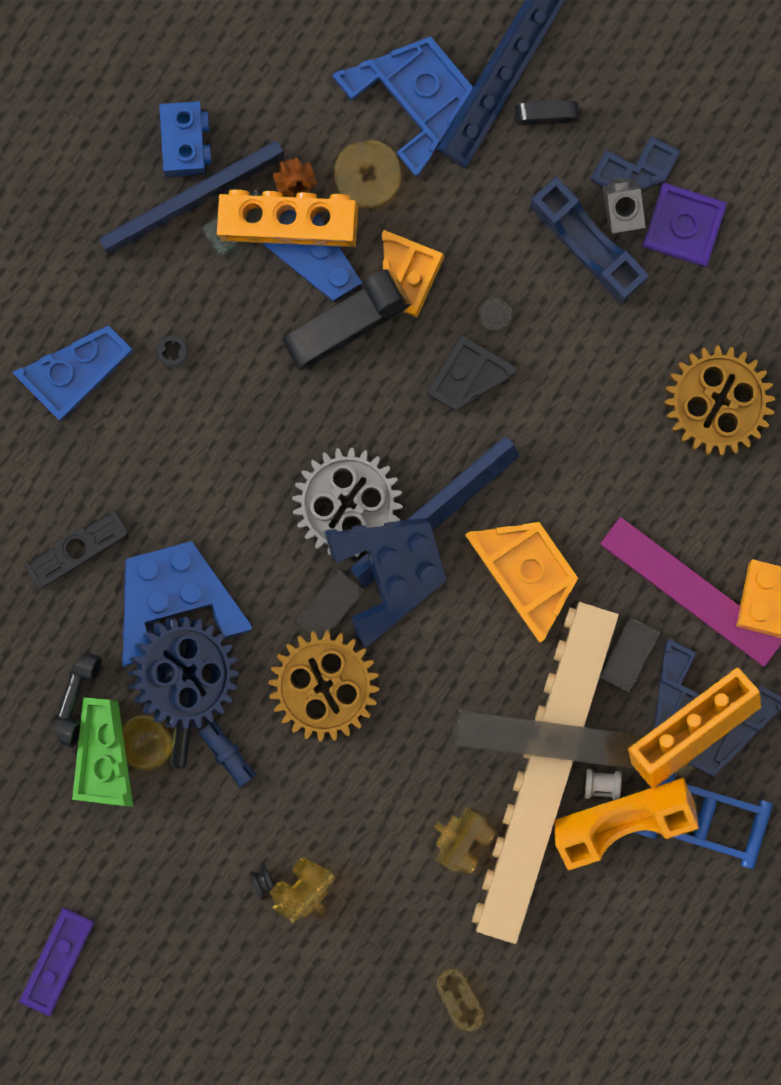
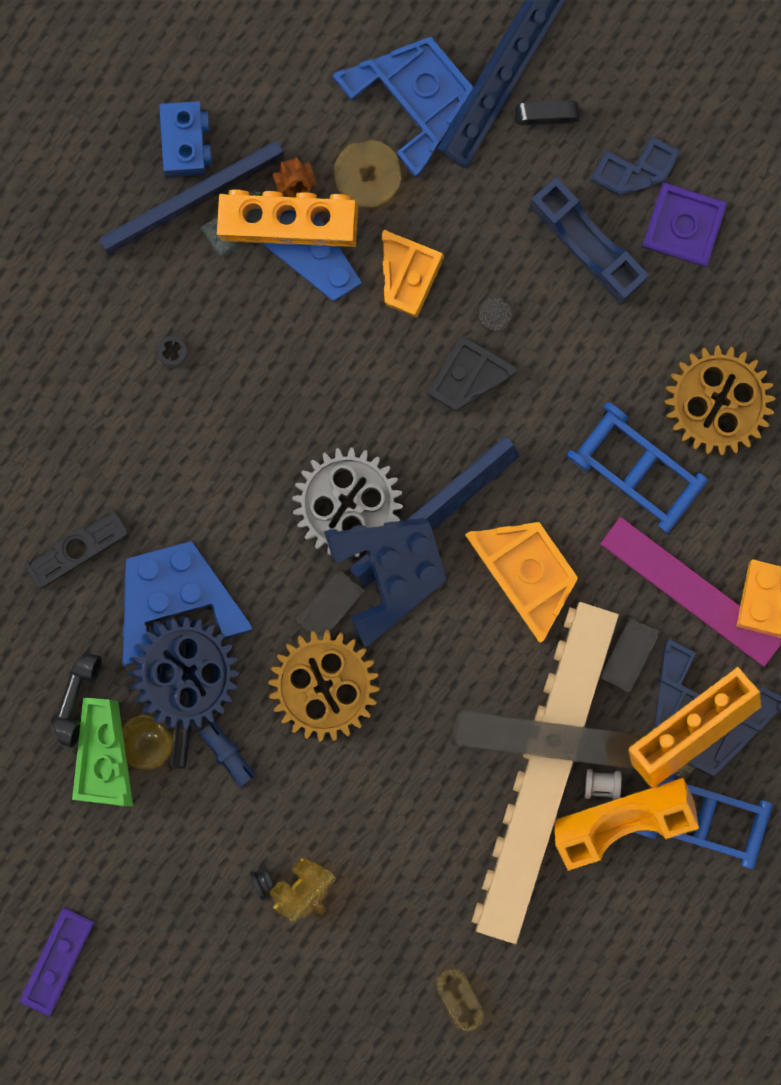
blue wing [12,325,133,422] -> none
black beam [282,269,411,370] -> none
clear yellow hips [434,808,495,874] -> none
flat silver brick [602,178,646,233] -> none
none -> blue piece [566,402,709,534]

